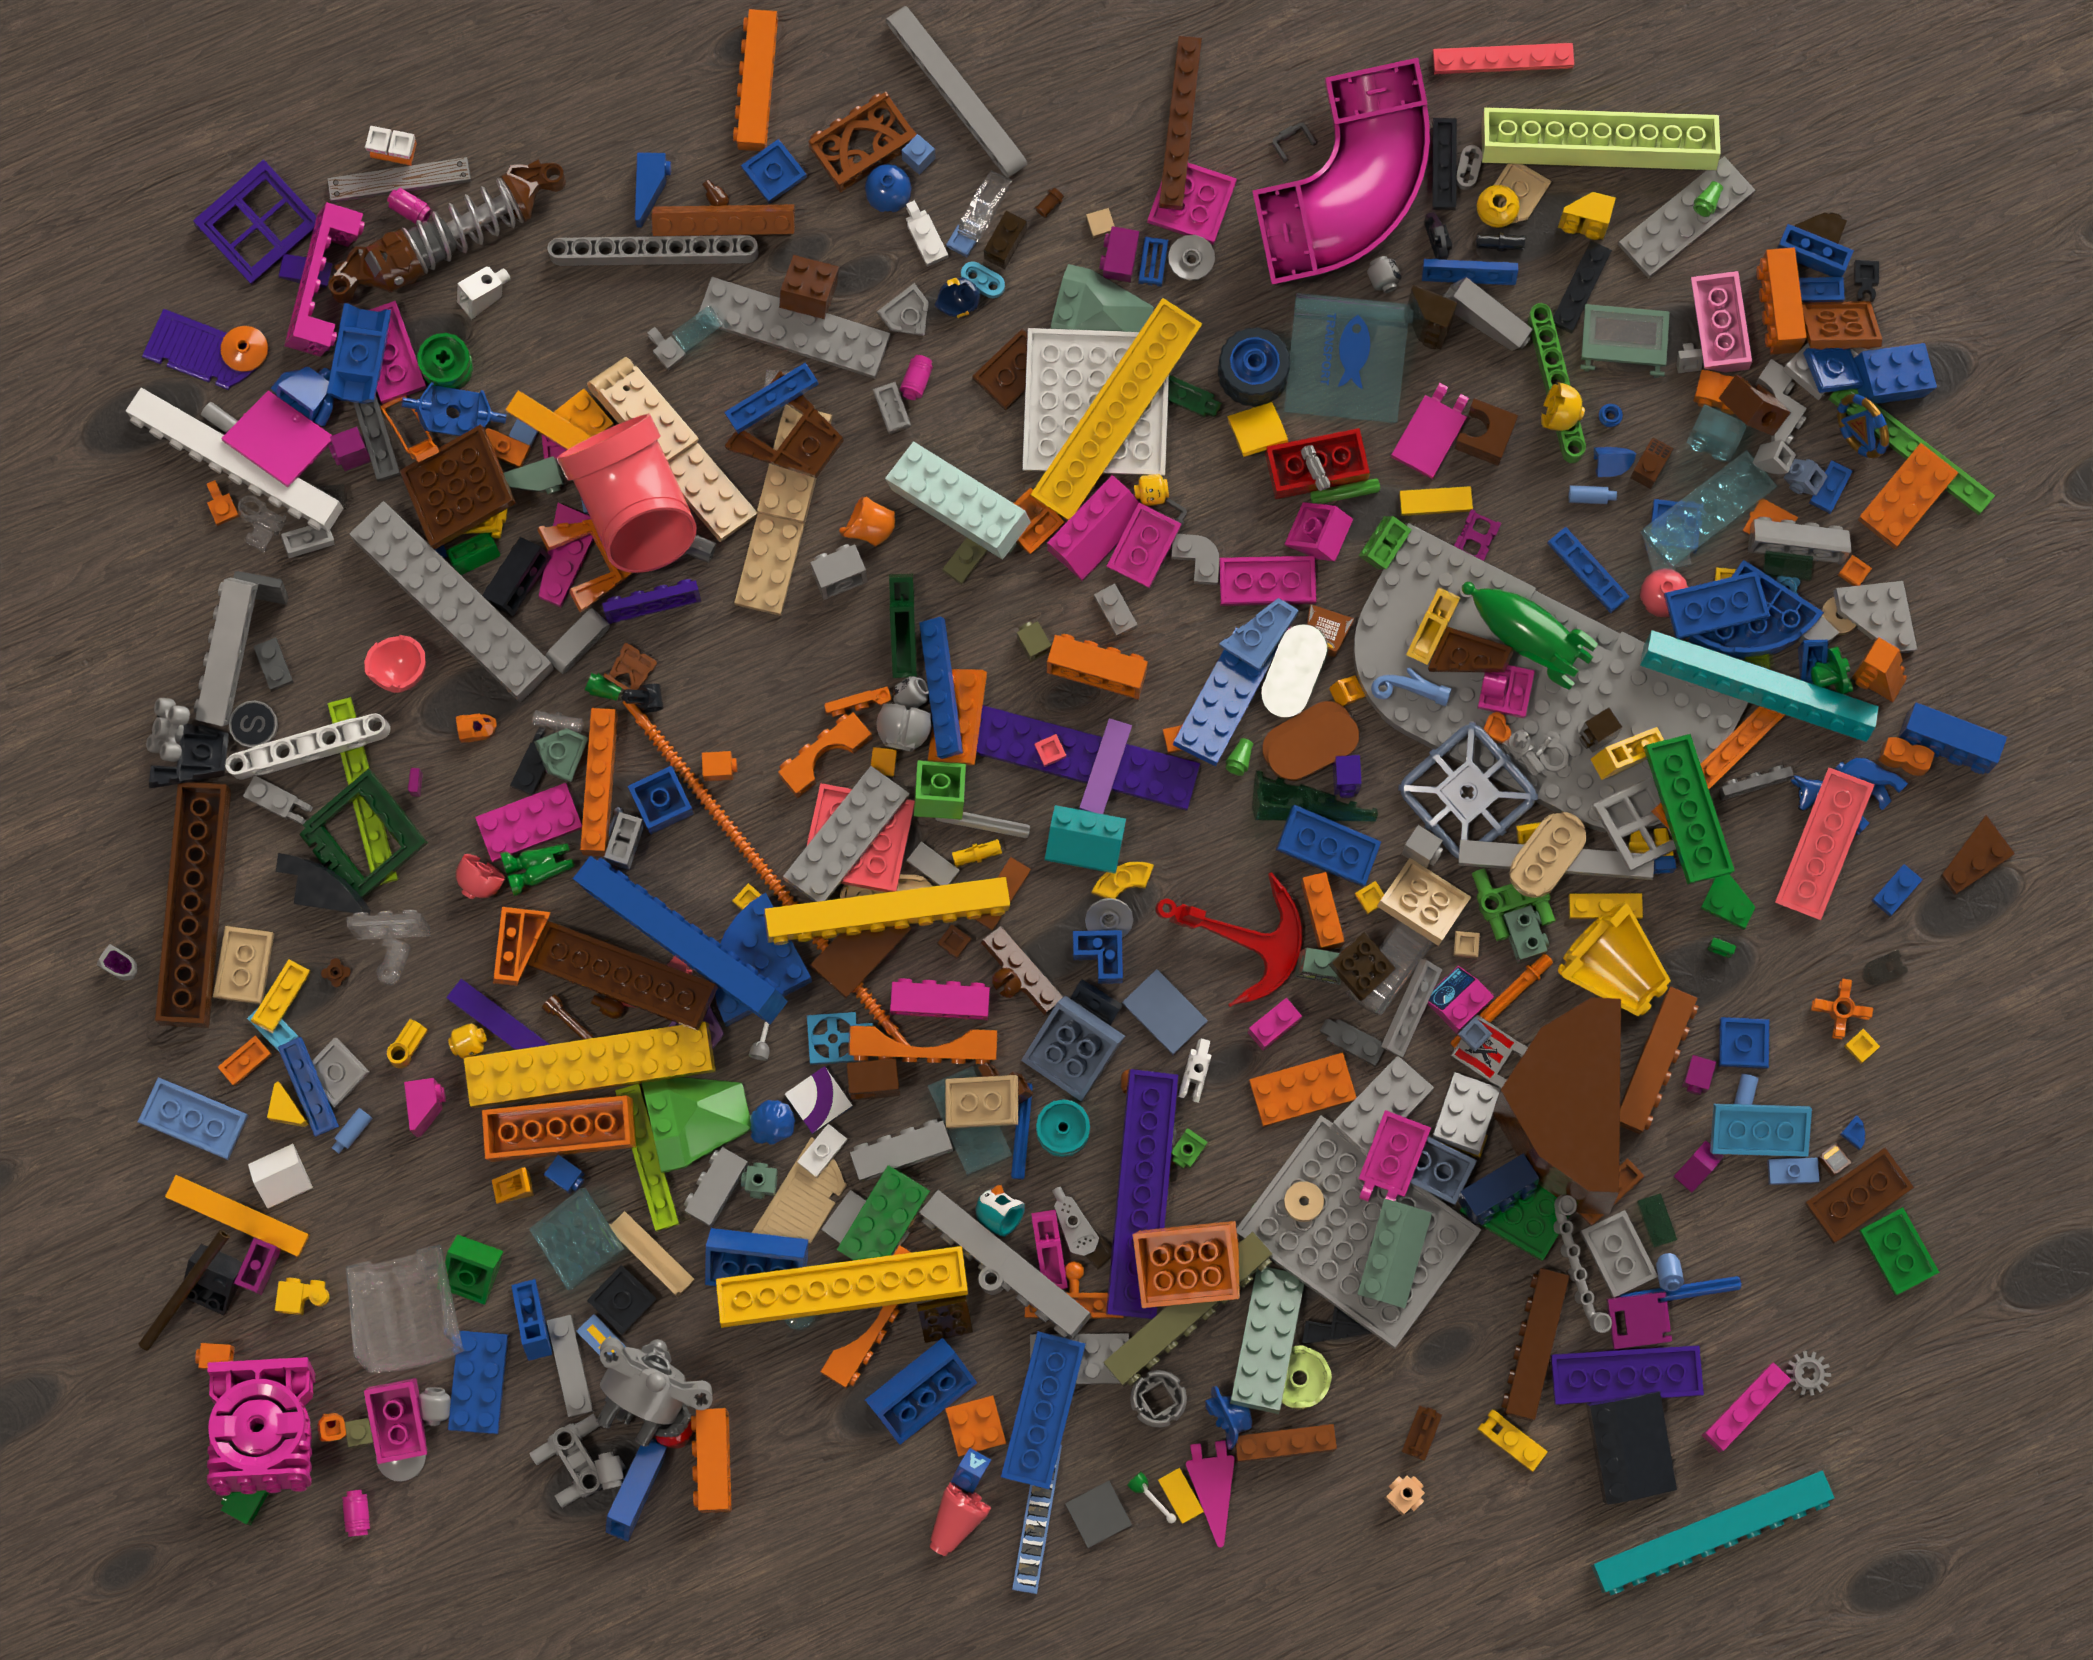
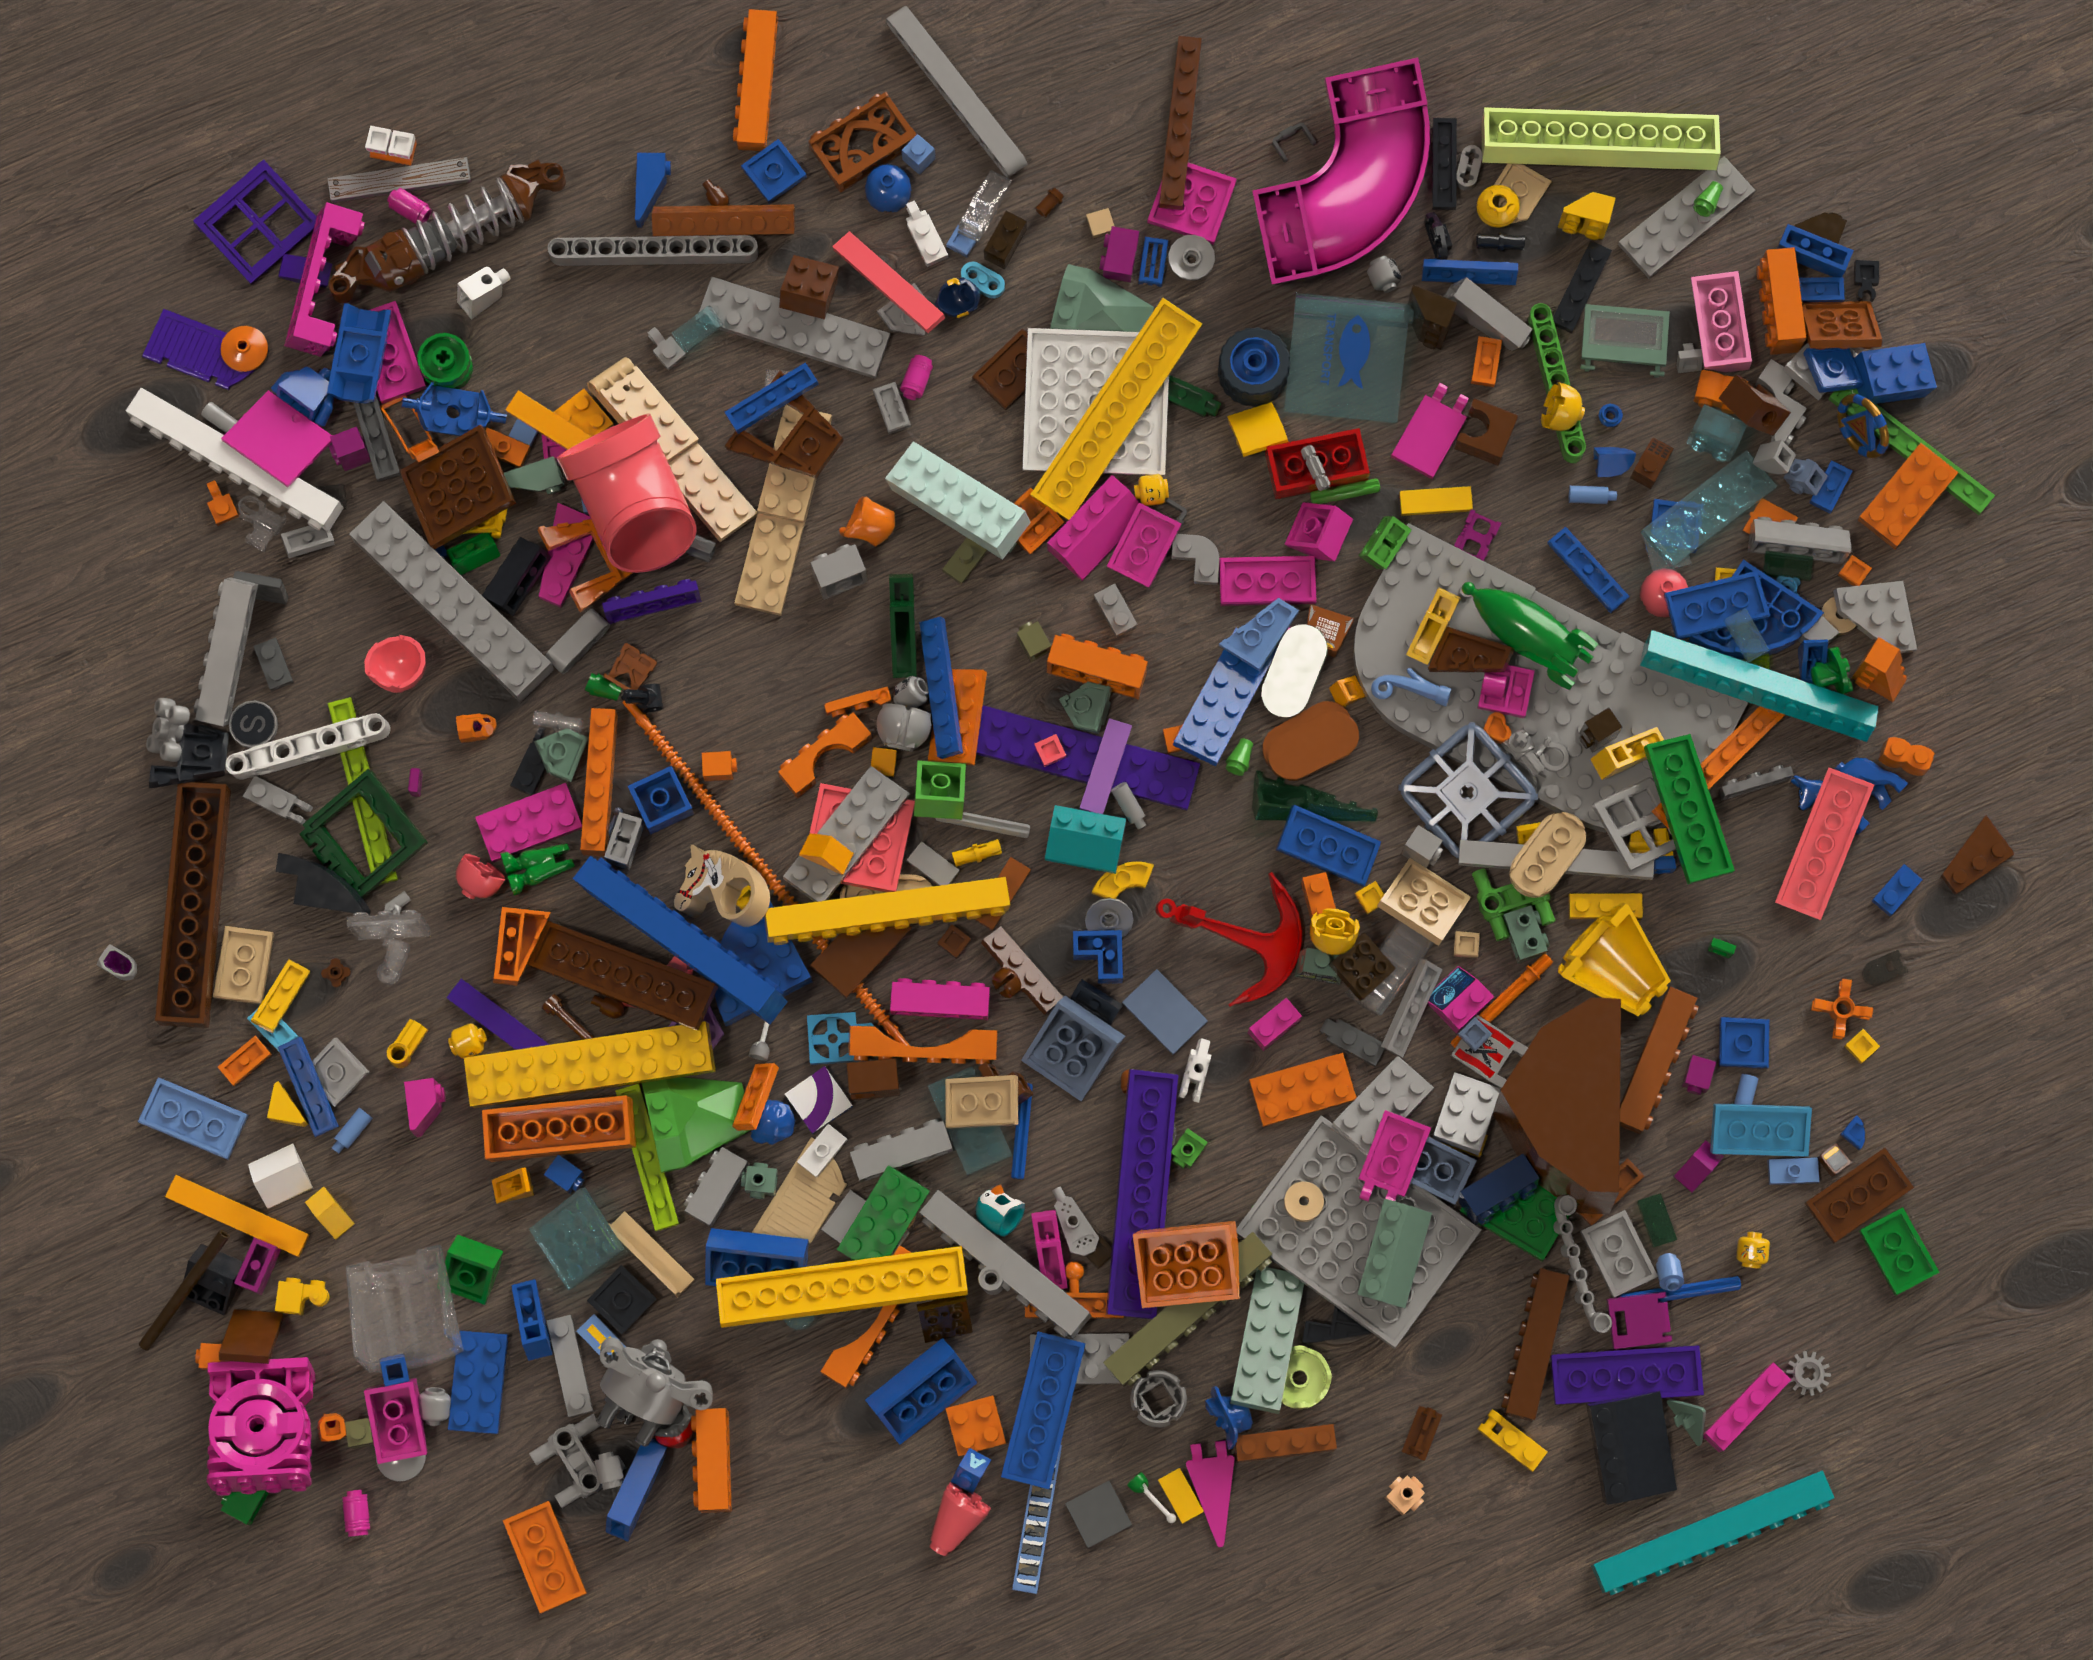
teal wheel [1036,1099,1090,1158] -> none
dark purple brick [1333,755,1362,798] -> none
coral plate [1433,43,1574,74] -> none
green wing [1700,874,1755,930] -> none
blue brick [1898,702,2007,774] -> none
none -> reddish brown tile [219,1309,283,1364]
none -> yellow slope [305,1187,355,1240]
none -> blue brick [379,1354,409,1386]
none -> light grey arm [384,891,411,923]
none -> orange plate [503,1501,587,1614]
none -> tan animal [674,845,770,927]
none -> orange tile [732,1063,779,1131]
none -> light orange slope [799,833,854,875]
none -> coral tile [832,231,945,333]
none -> sand green plate [1059,682,1112,734]
none -> light grey cylinder [1111,782,1146,829]
none -> yellow cylinder [1310,909,1360,955]
none -> orange plate [1471,336,1502,387]
none -> sand green piece [1667,1399,1706,1446]
none -> clear light blue plate [1723,608,1769,662]
none -> yellow head [1736,1232,1770,1268]

